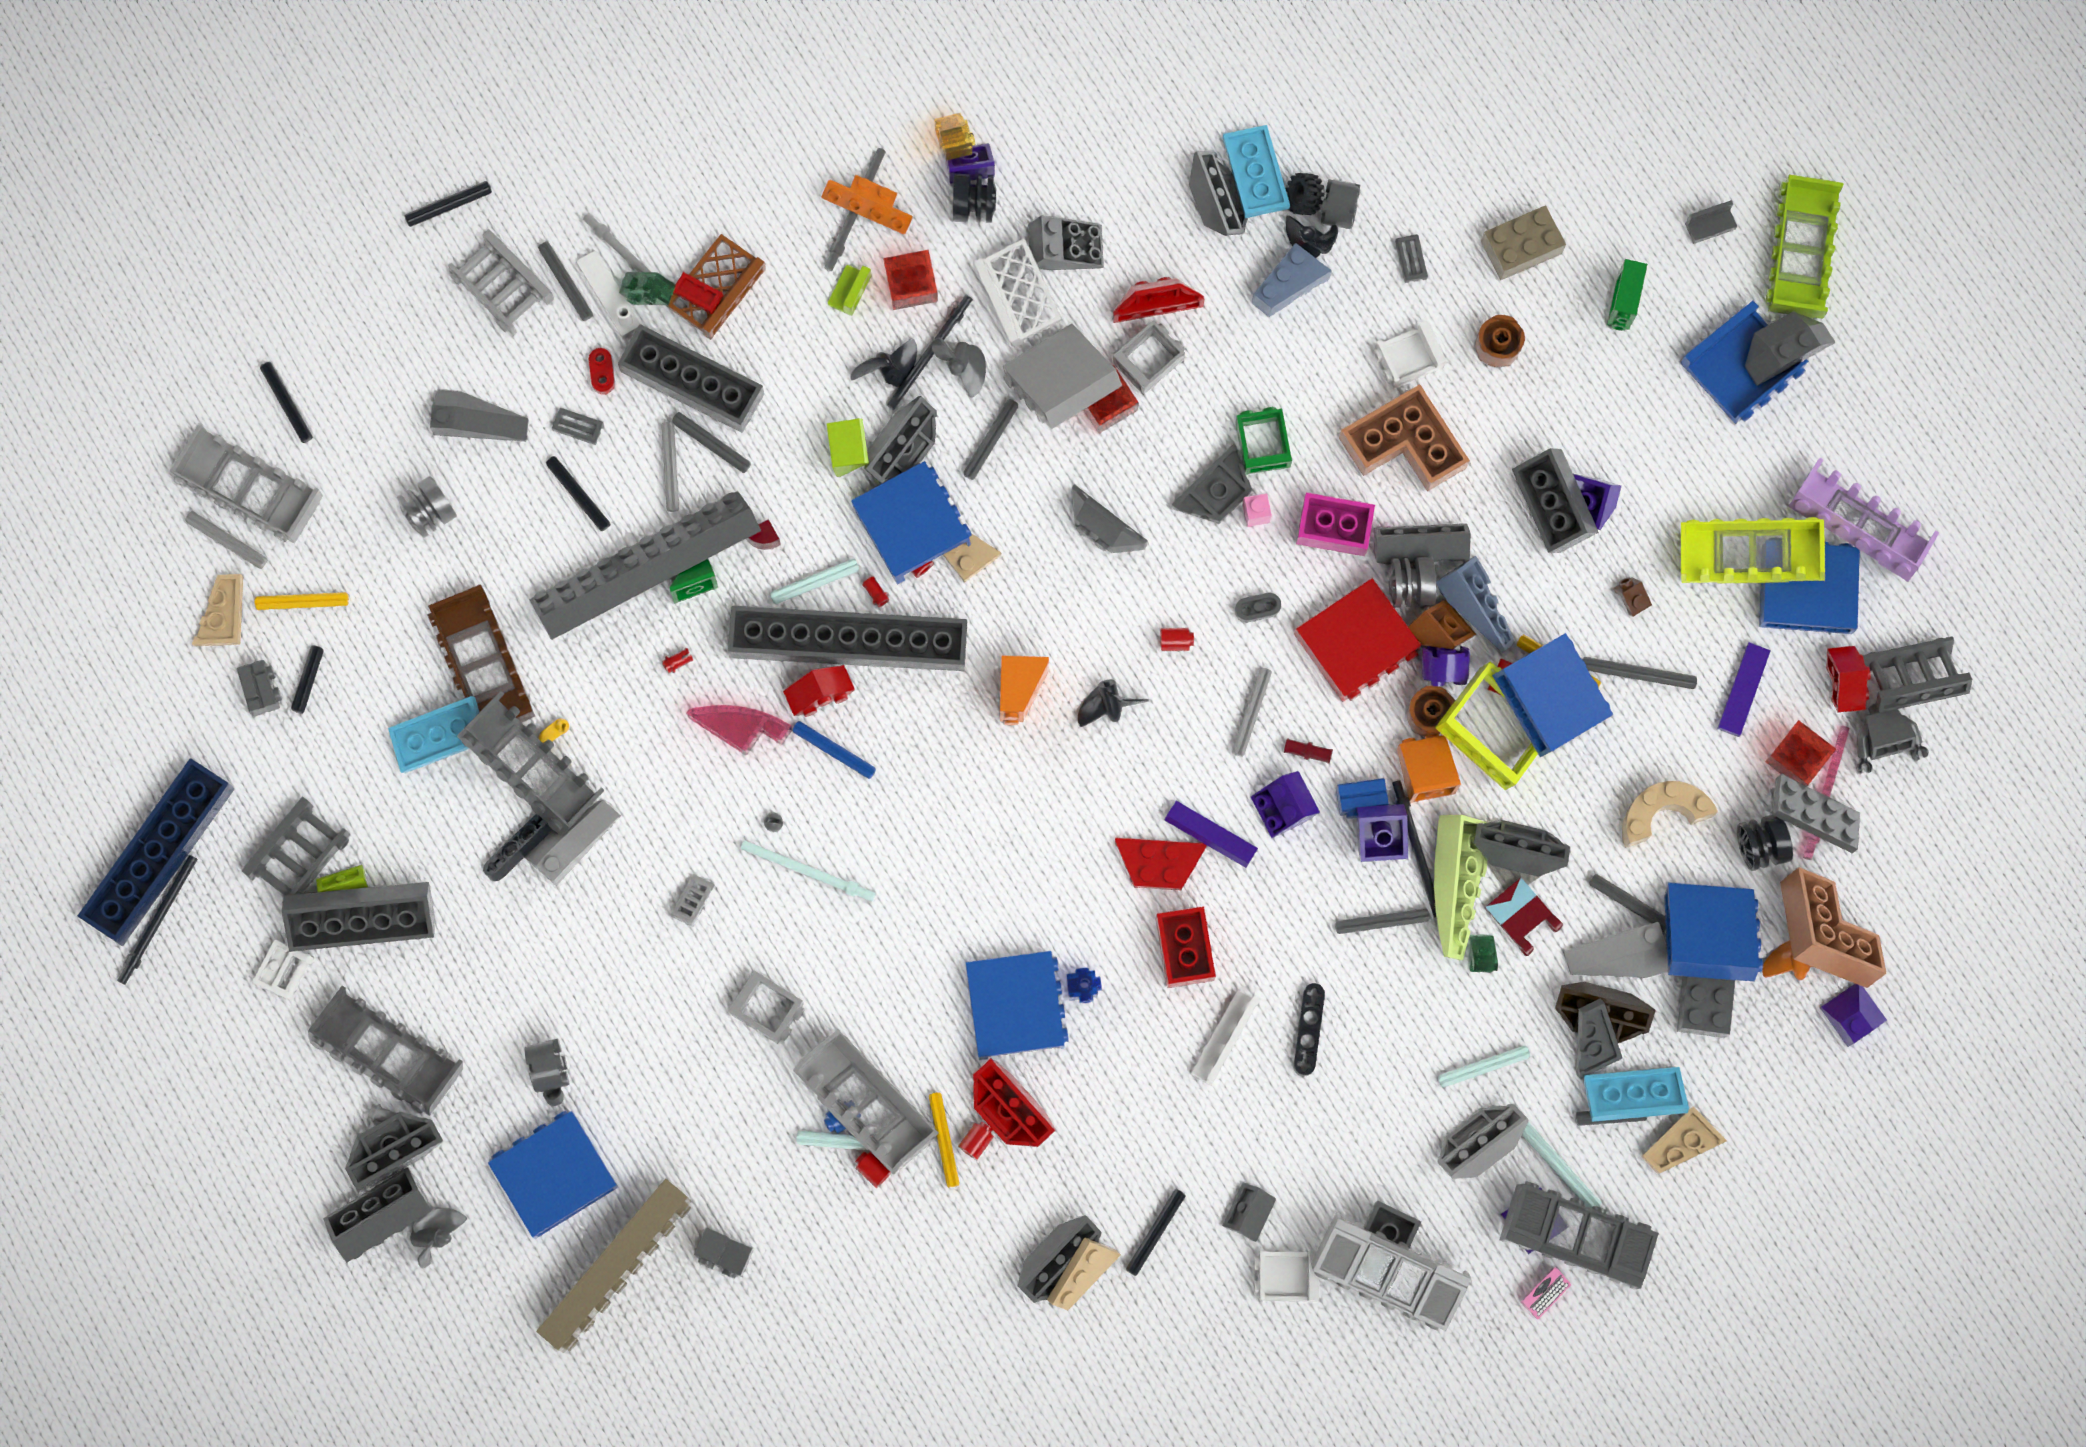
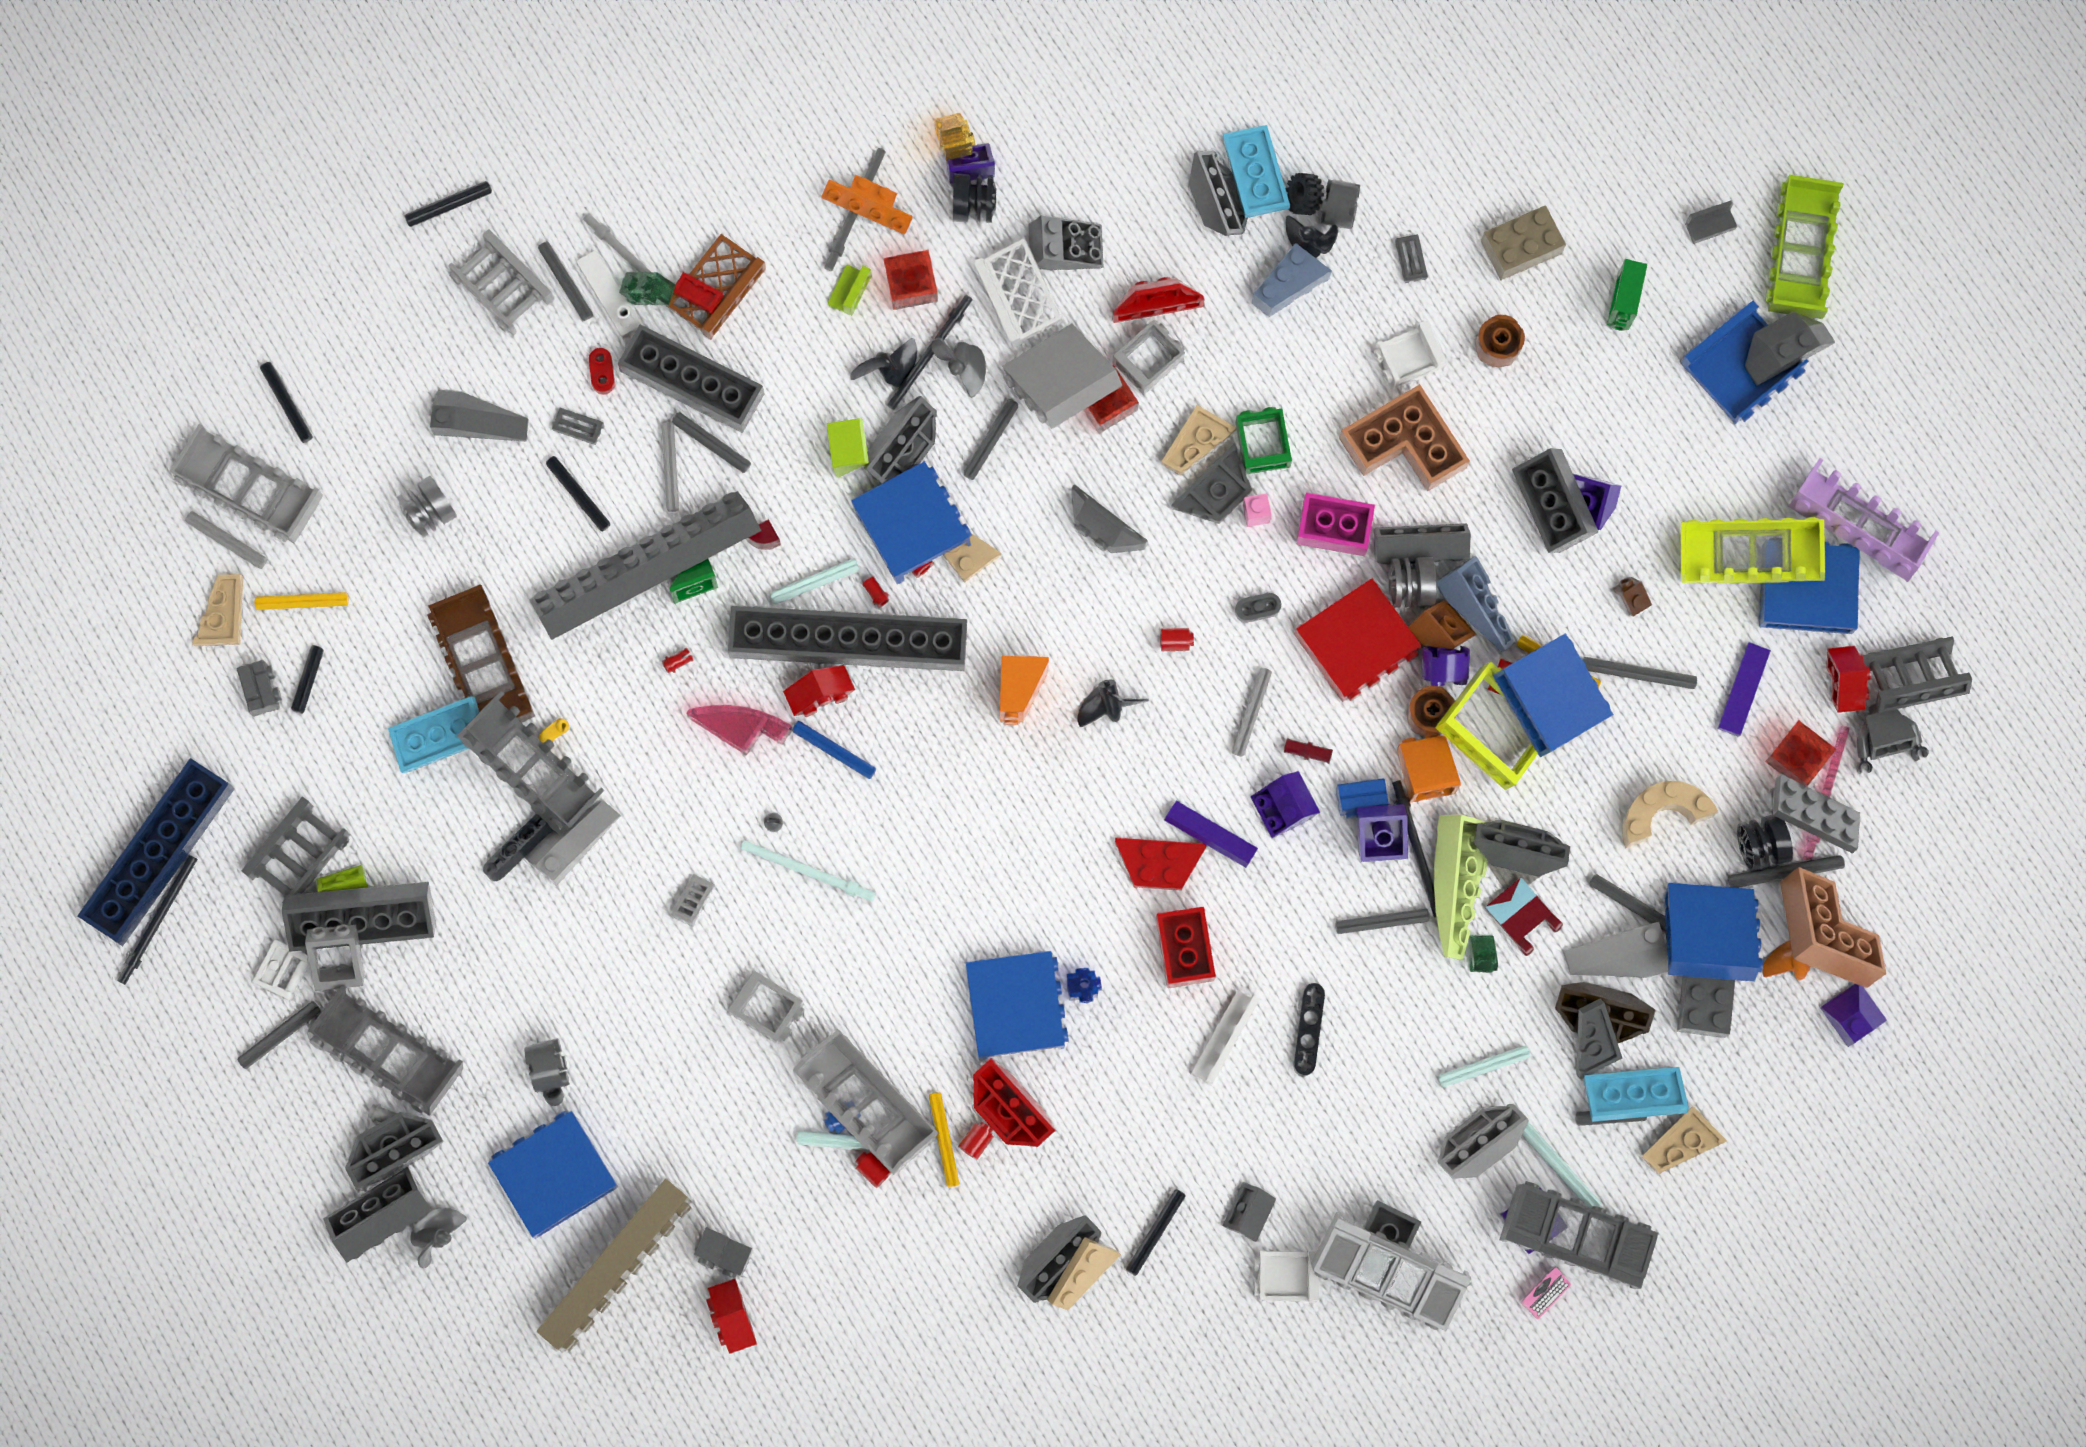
none -> dark grey axle [237,1001,321,1069]
none -> light grey window [305,924,365,991]
none -> red brick [706,1278,757,1354]
none -> tan wing [1161,405,1237,476]
none -> dark grey axle [1728,855,1845,888]

